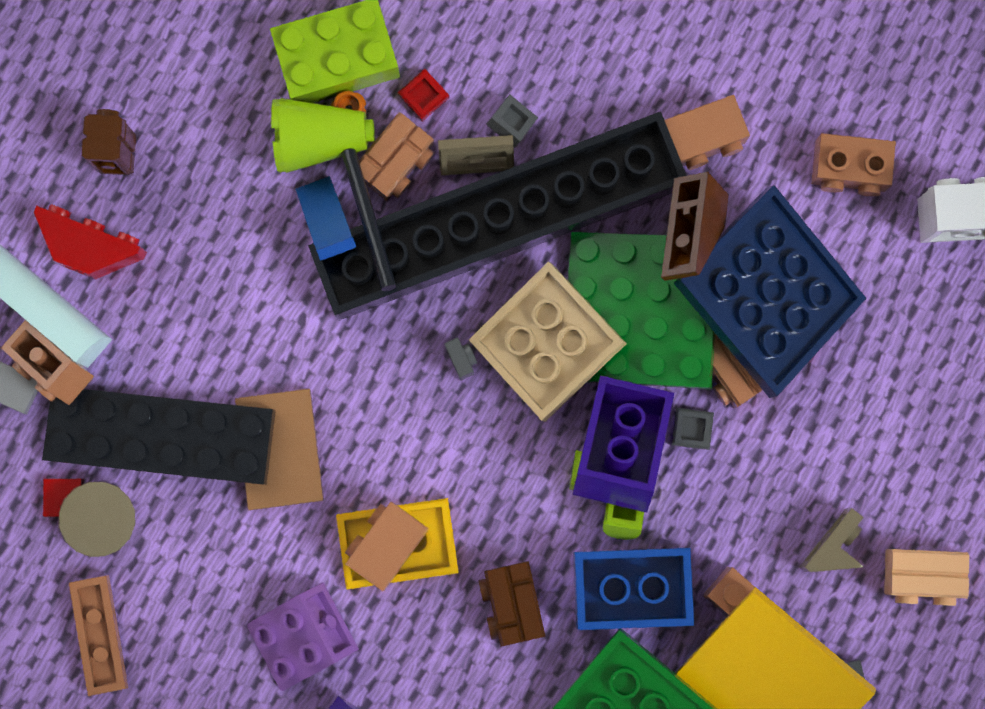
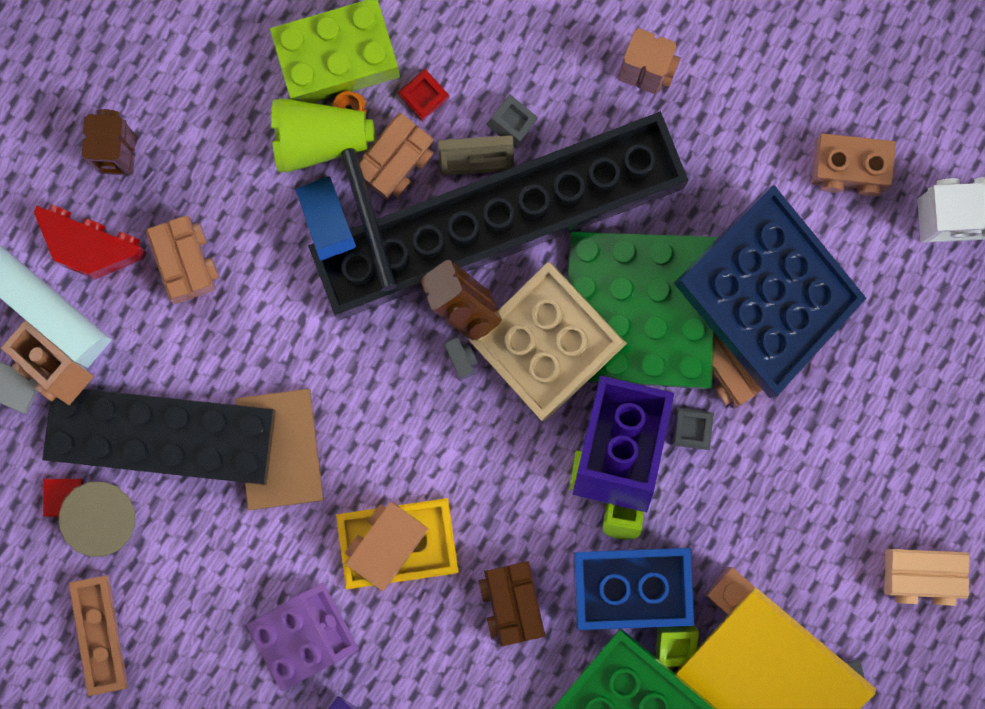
reddish brown slope [661,172,729,281] -> none
nougat brick [665,94,750,170] -> none
dark tan slope [799,508,864,572] -> none
none -> nougat brick [145,216,220,304]
none -> reddish brown brick [420,260,502,341]
none -> nougat brick [619,28,681,95]
none -> lime plate [655,625,699,667]

